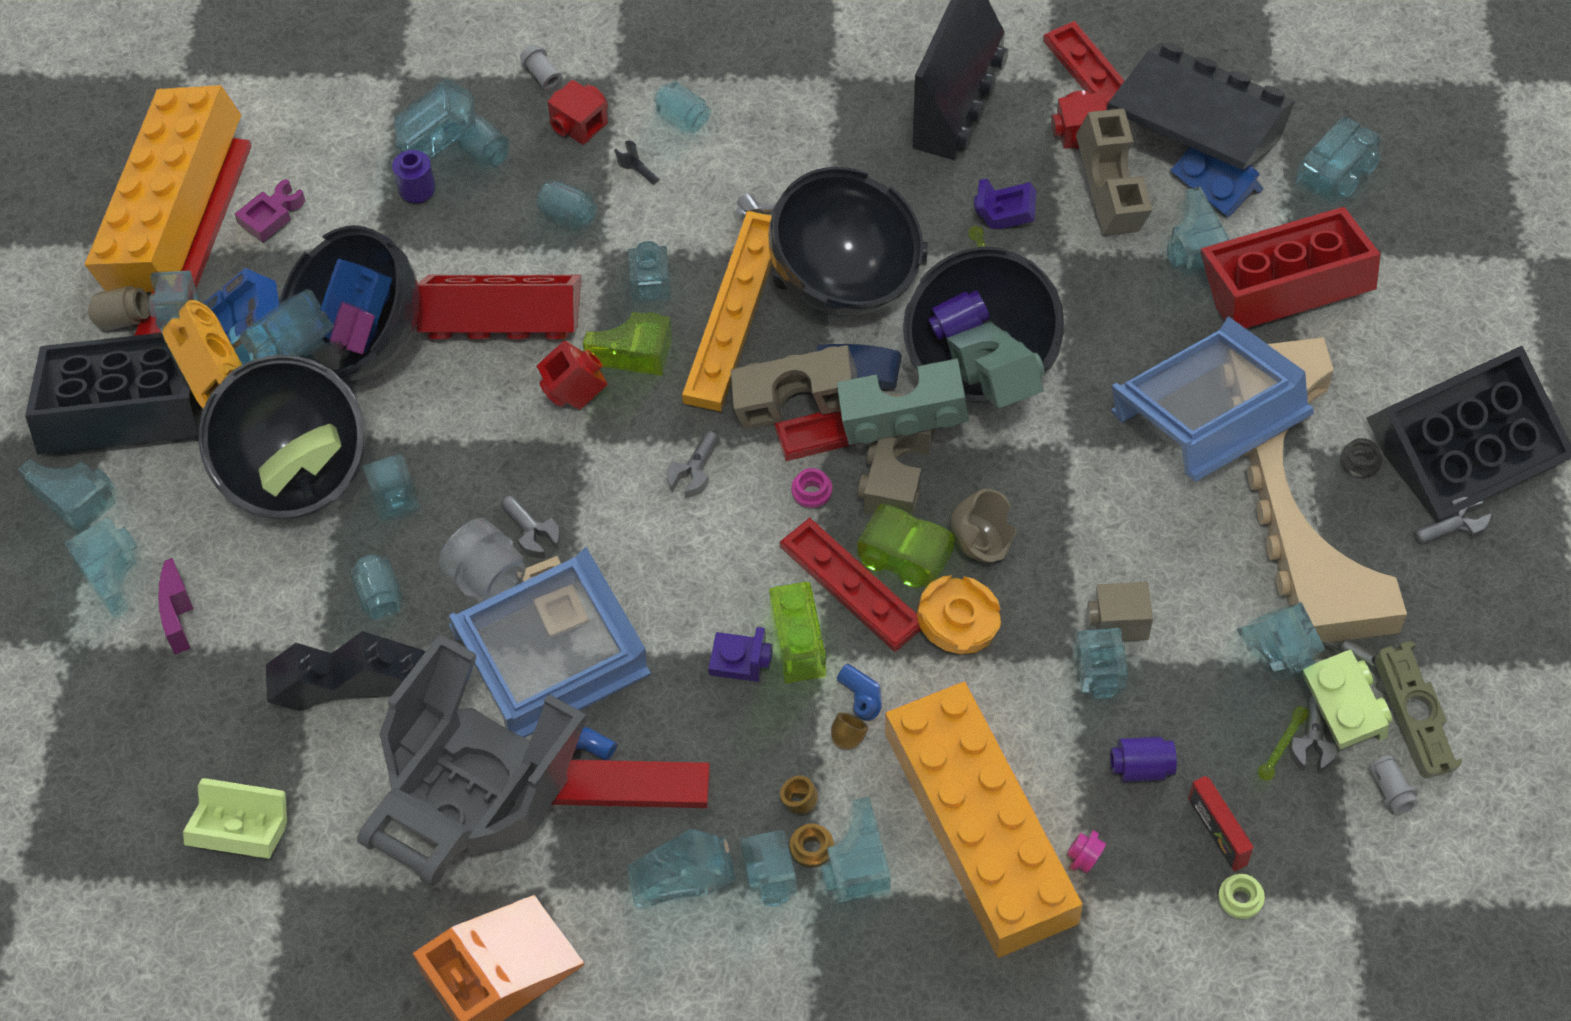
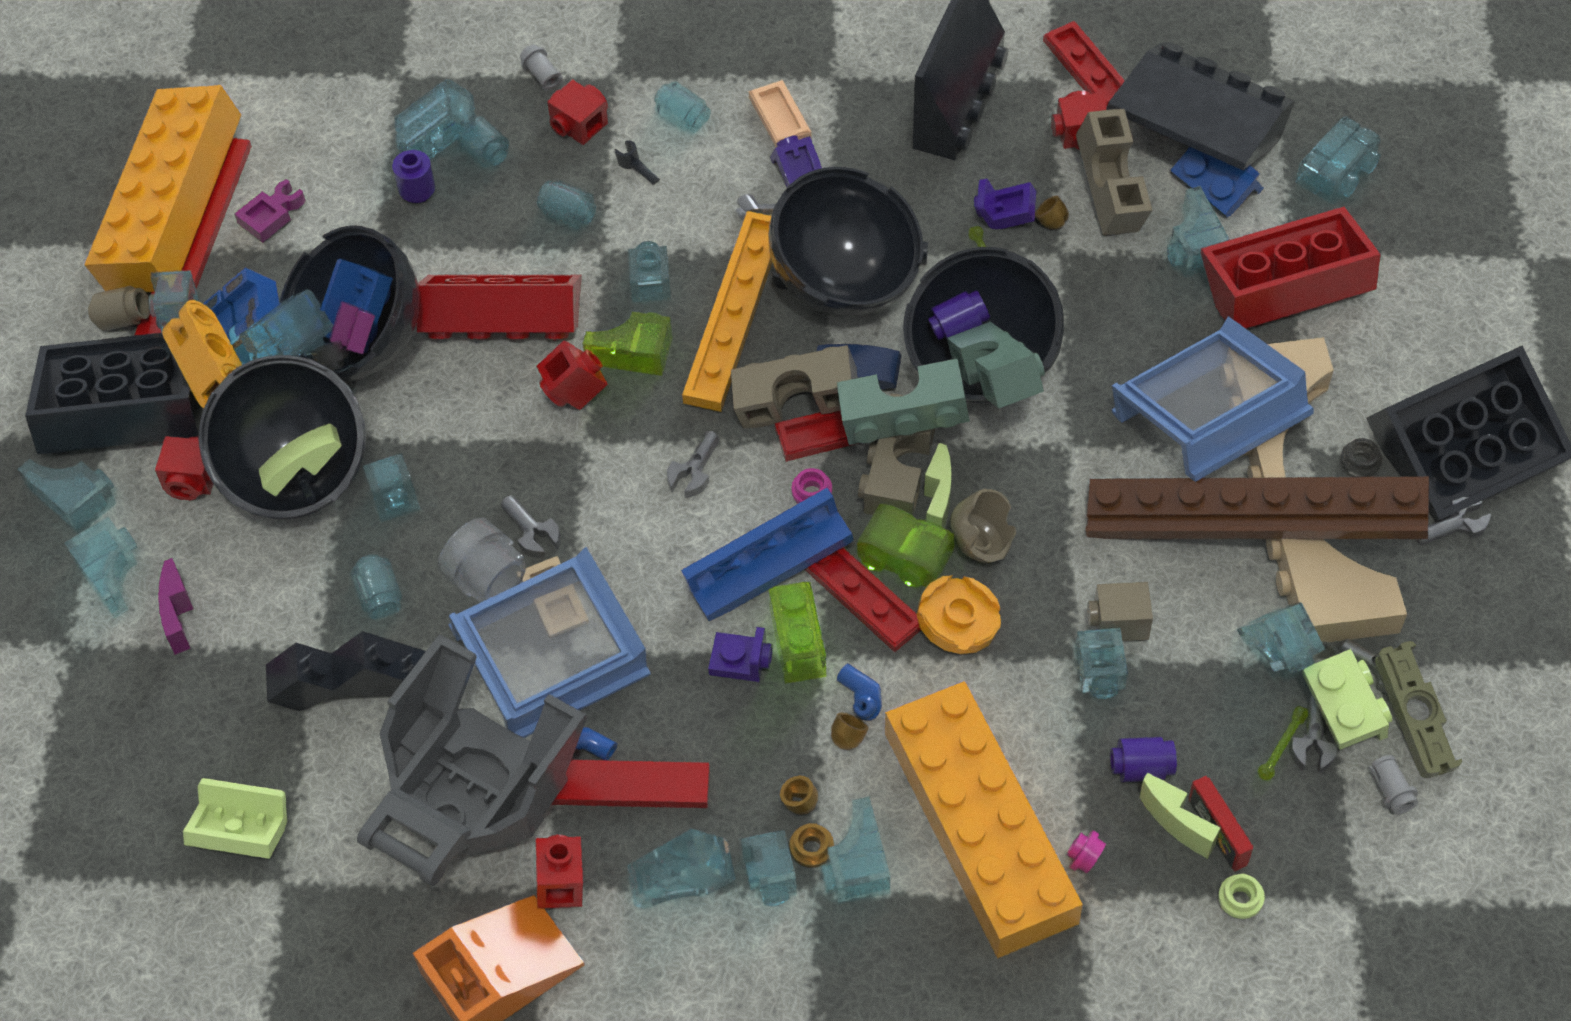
none -> red brick [155,436,214,501]
none -> red brick [536,835,583,909]
none -> blue fence [681,488,854,621]
none -> light nougat tile [749,80,811,147]
none -> dark purple bracket [770,135,822,187]
none -> yellowish green slope [924,443,951,538]
none -> pearl gold hinge [1035,196,1069,230]
none -> reddish brown plate [1085,477,1429,539]
none -> yellowish green slope [1140,773,1220,859]

